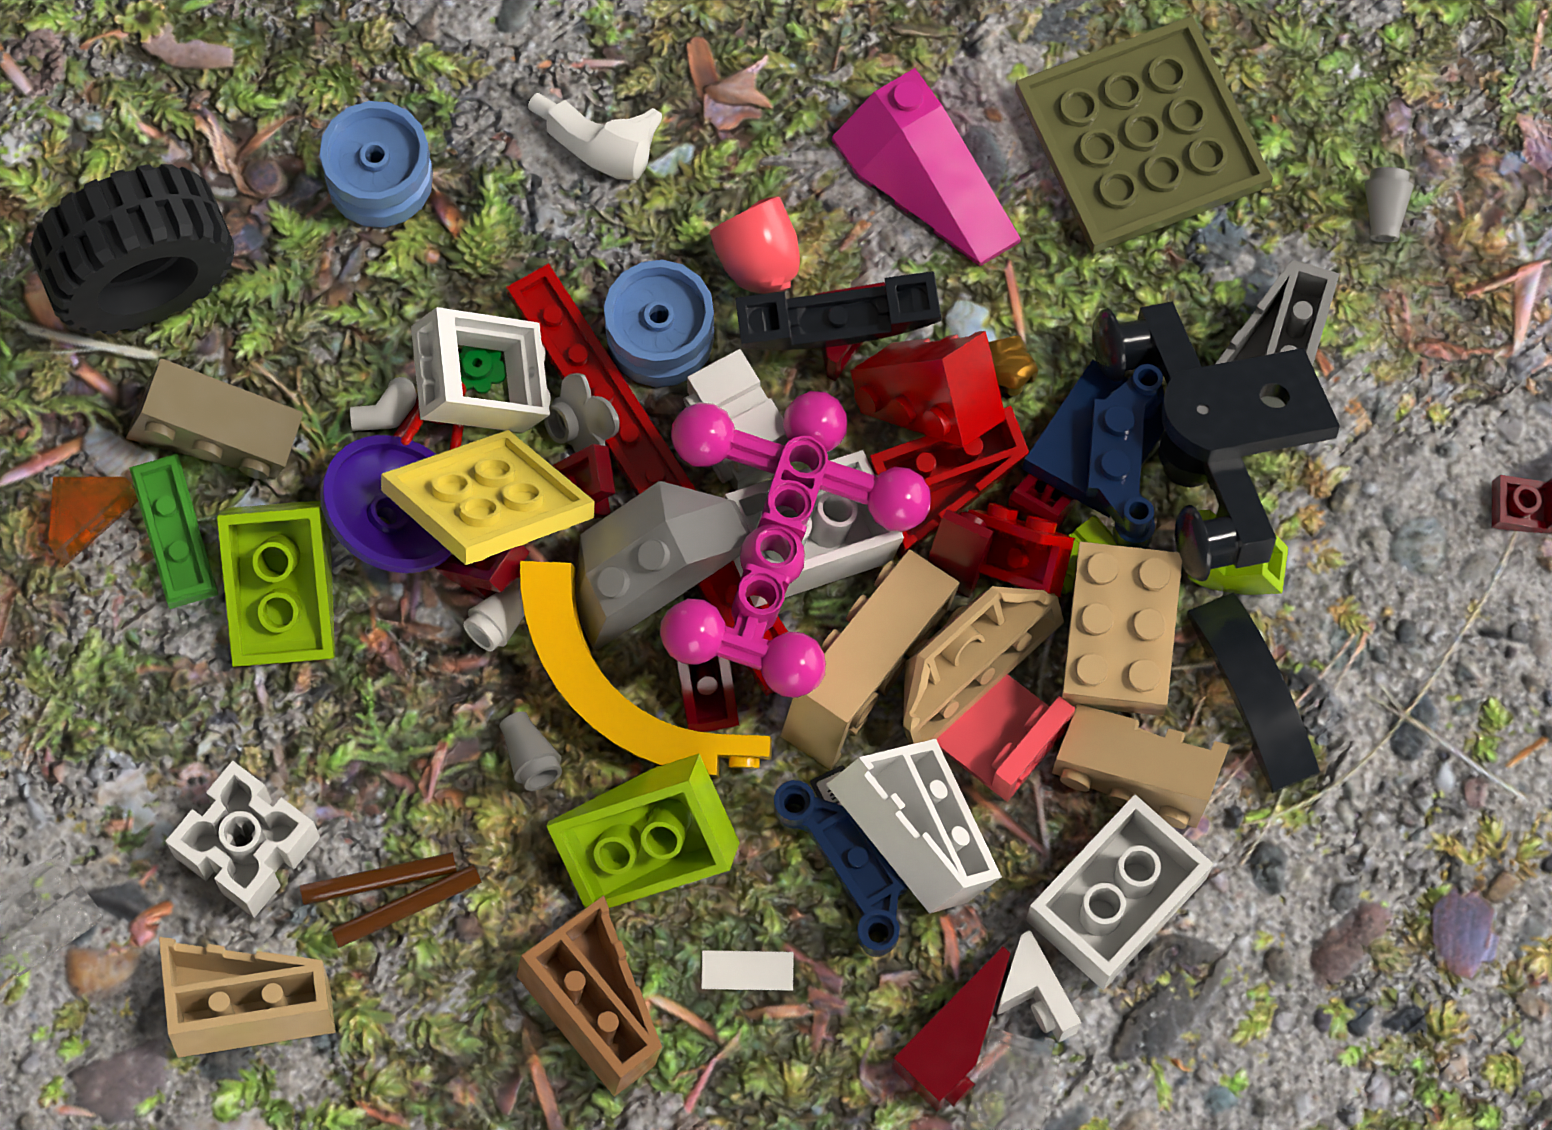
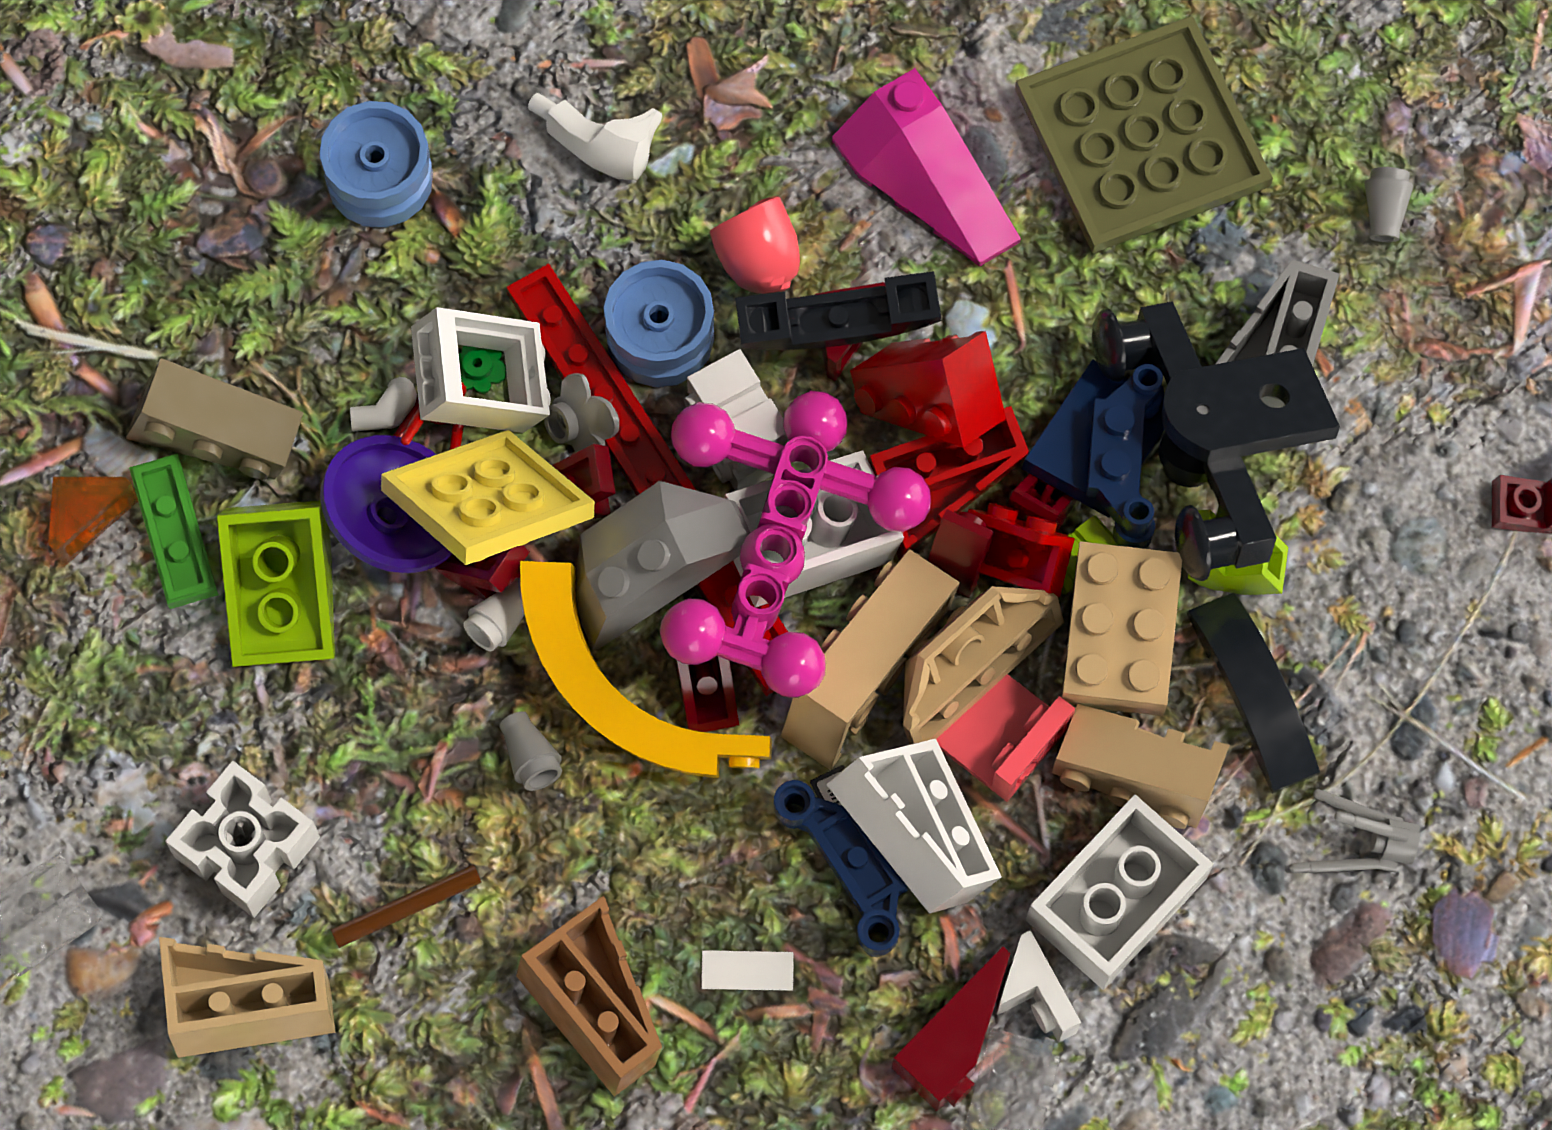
black tyre [30,164,235,334] -> none
reddish brown bar [300,852,457,905] -> none
lime slope [547,754,740,909] -> none
pearl gold arm [989,335,1039,396] -> none
none -> light grey plant [1290,789,1420,873]

